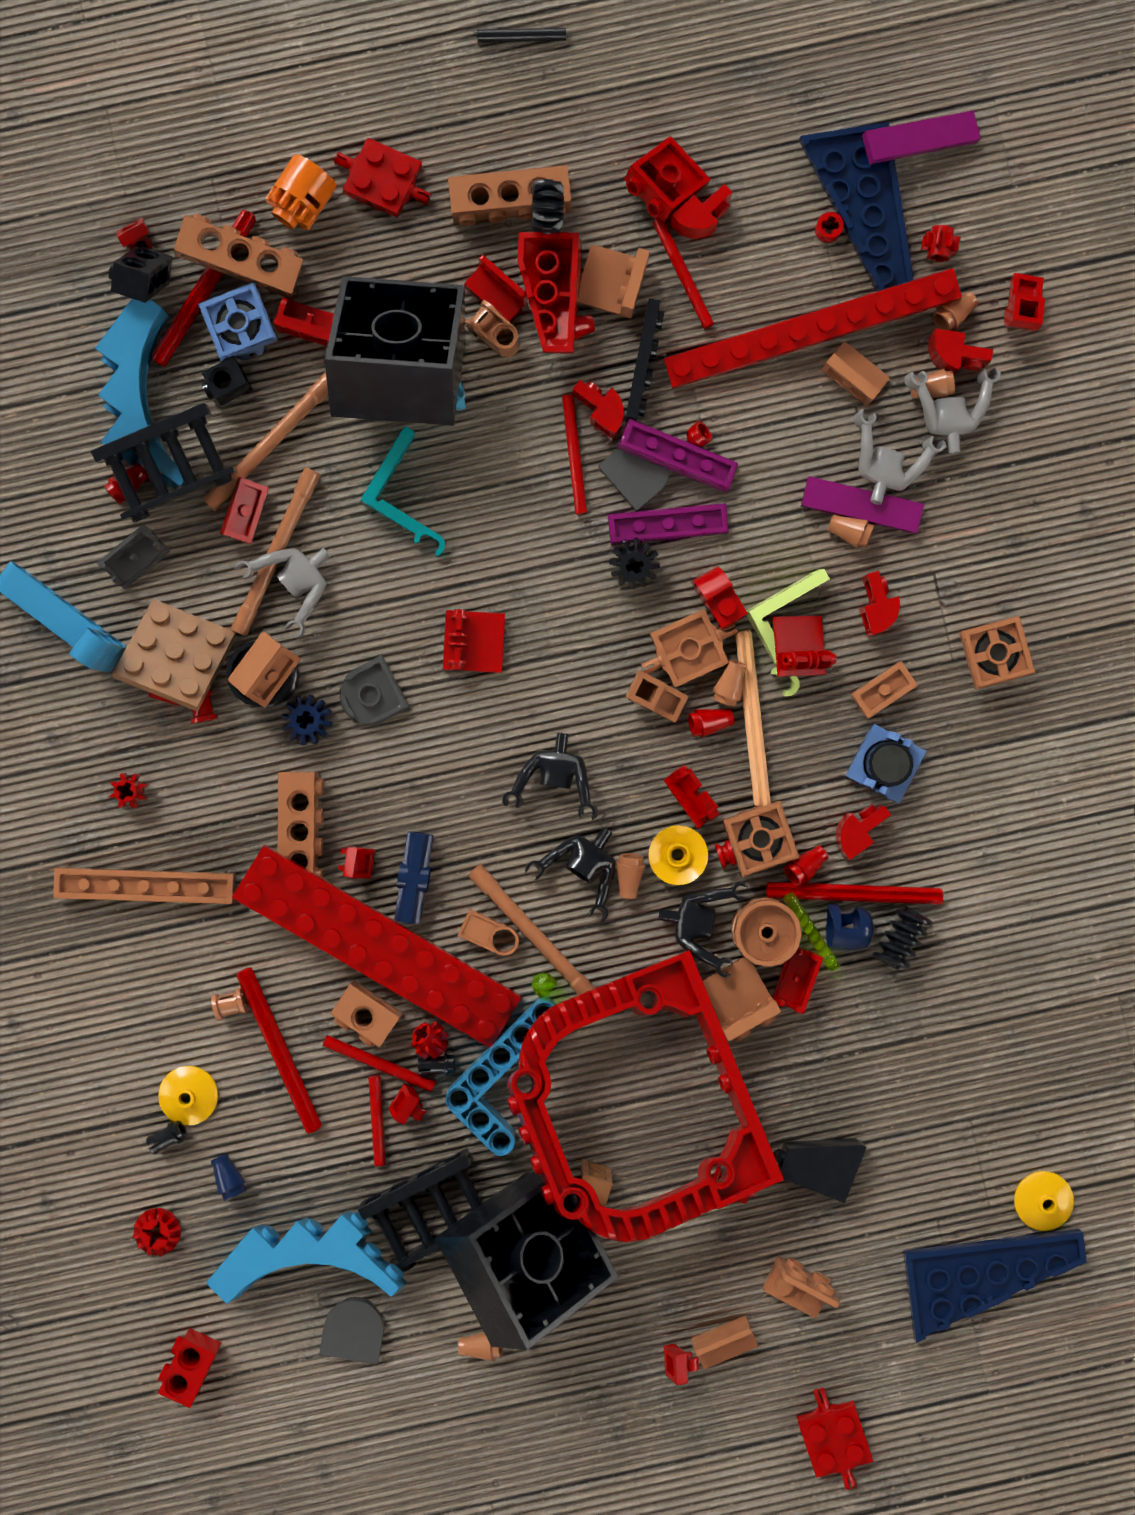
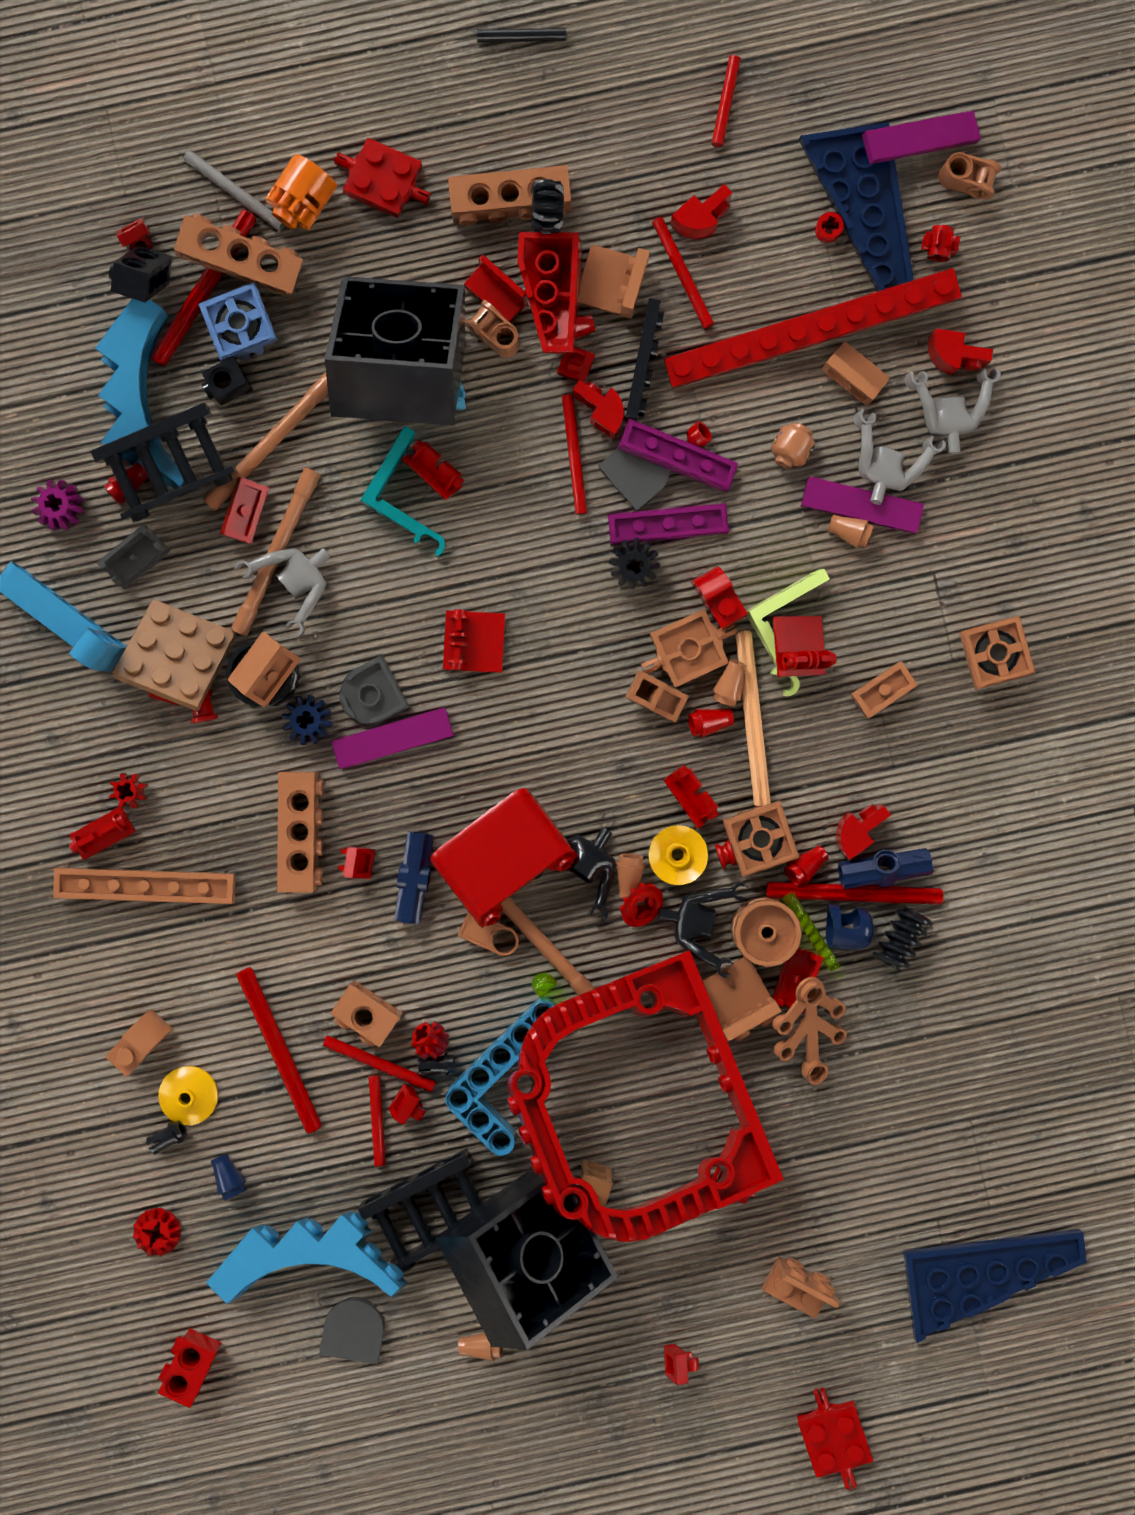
nougat bush [211,988,249,1021] -> none
red plate [231,844,522,1048] -> none
red hinge [273,297,334,347] -> none
black piece [502,732,598,820] -> none
red plate [624,136,711,223] -> none
nougat panel [691,1315,759,1369] -> none
black slope [774,1138,867,1203] -> none
piece [845,724,927,804] -> none
red brick [859,570,900,637] -> none
nougat cone [910,368,955,399] -> none
nougat cone [933,291,978,331] -> none
red brick [1004,273,1045,332] -> none
yellow dish [1014,1171,1074,1231] -> none
none -> magenta gear [31,479,85,531]
none -> red hinge [69,807,136,861]
none -> nougat brick [105,1009,173,1077]
none -> light grey bar [183,150,285,232]
none -> magenta tile [331,707,454,770]
none -> red hinge [402,440,464,500]
none -> red windscreen [430,788,578,928]
none -> red tile [557,346,595,383]
none -> red gear [619,882,663,927]
none -> red bar [711,55,741,148]
none -> nougat head [771,422,815,470]
none -> nougat plant [772,977,847,1085]
none -> dark blue piece [838,848,933,889]
none -> nougat piece [938,152,1001,199]

